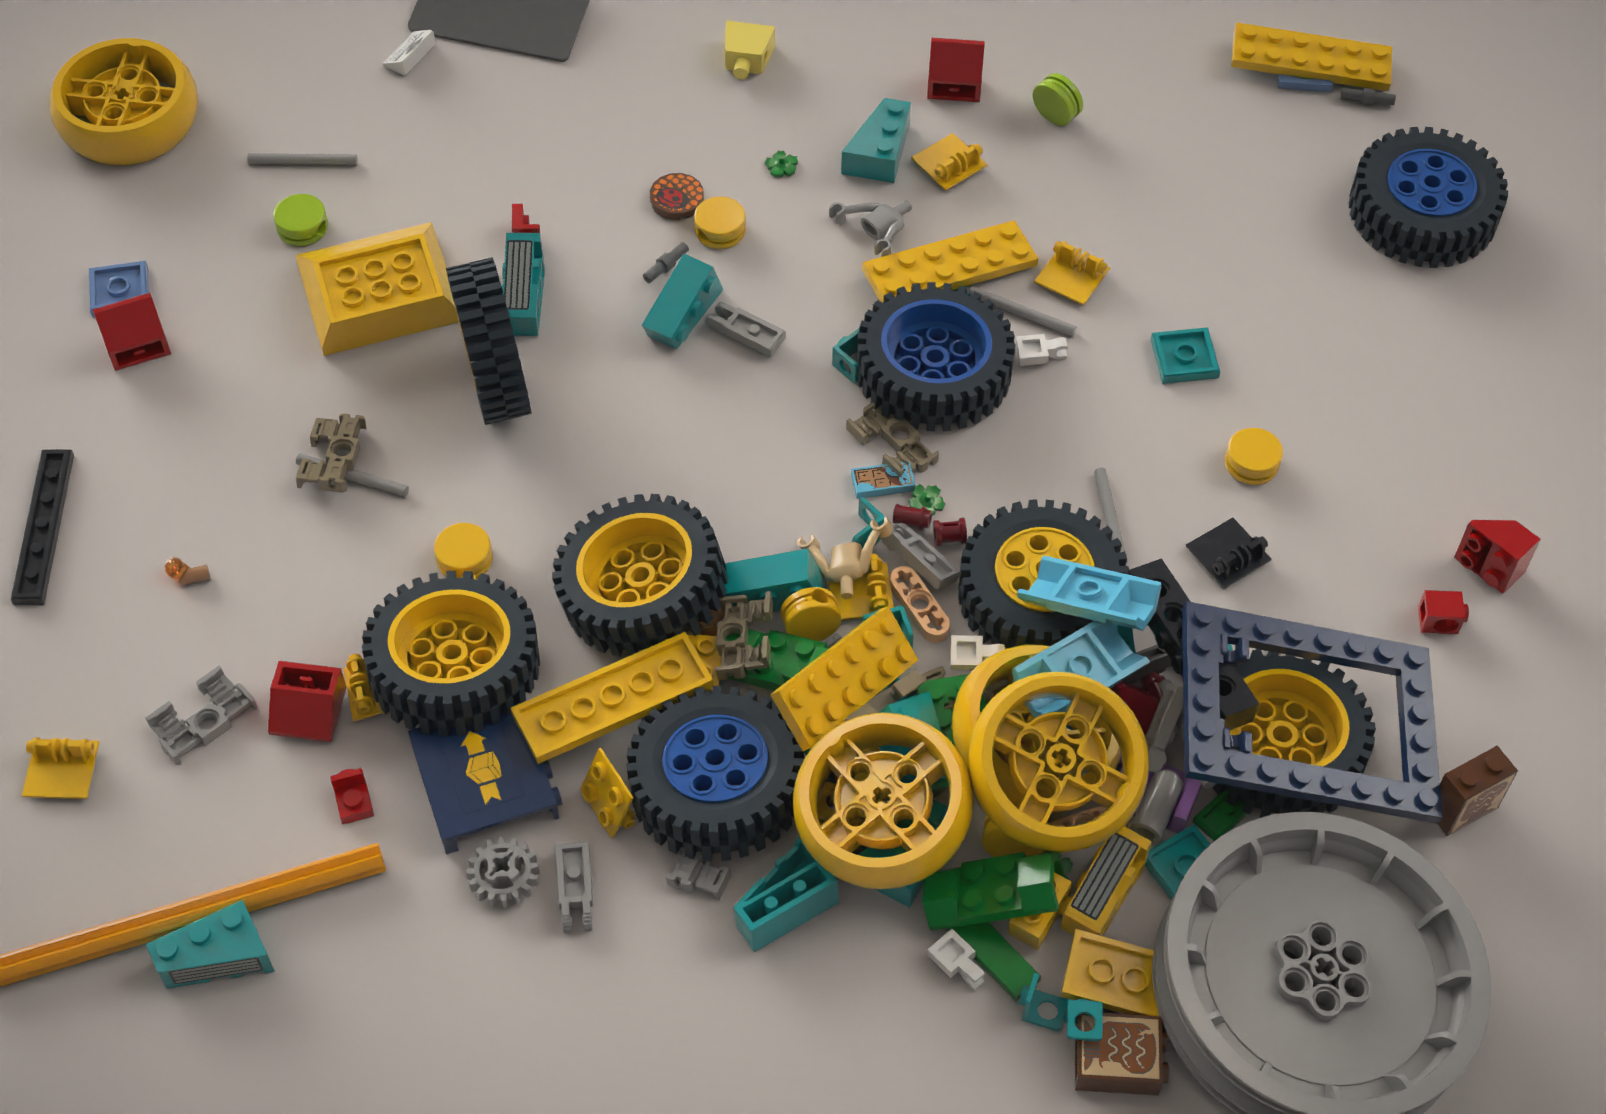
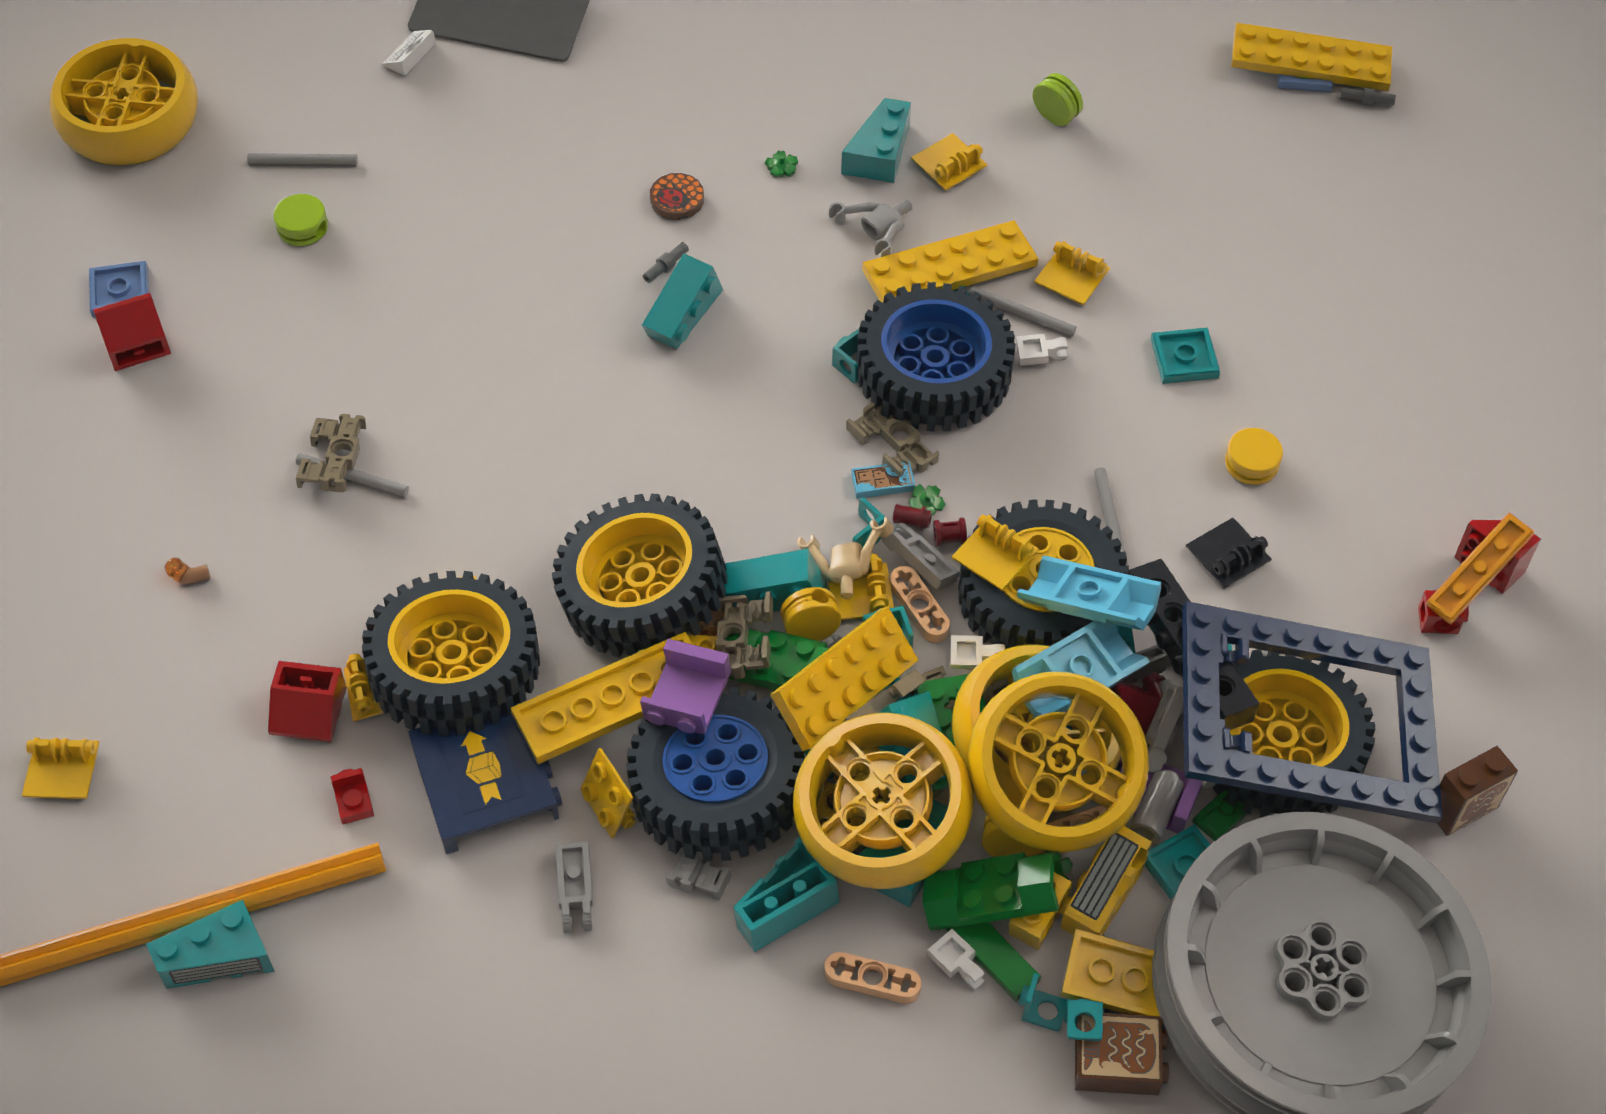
black tile [11,449,74,605] -> none
light grey piece [145,666,257,765] -> none
yellow piece [295,222,459,356] -> none
yellow head [434,523,493,579] -> none
black wheel [446,257,532,425] -> none
light grey gear [466,836,540,908] -> none
wedge [501,233,545,336] -> none
red bracket [512,203,541,234] -> none
yellow head [694,196,746,249] -> none
light grey hinge [705,302,786,357] -> none
light yellow torso [725,20,775,79] -> none
red slope [927,37,985,102] -> none
black wheel [1348,127,1508,268] -> none
none -> medium lavender panel [640,639,731,735]
none -> light nougat beam [824,952,921,1004]
none -> yellow hinge [952,514,1039,591]
none -> light orange tile [1426,512,1534,625]

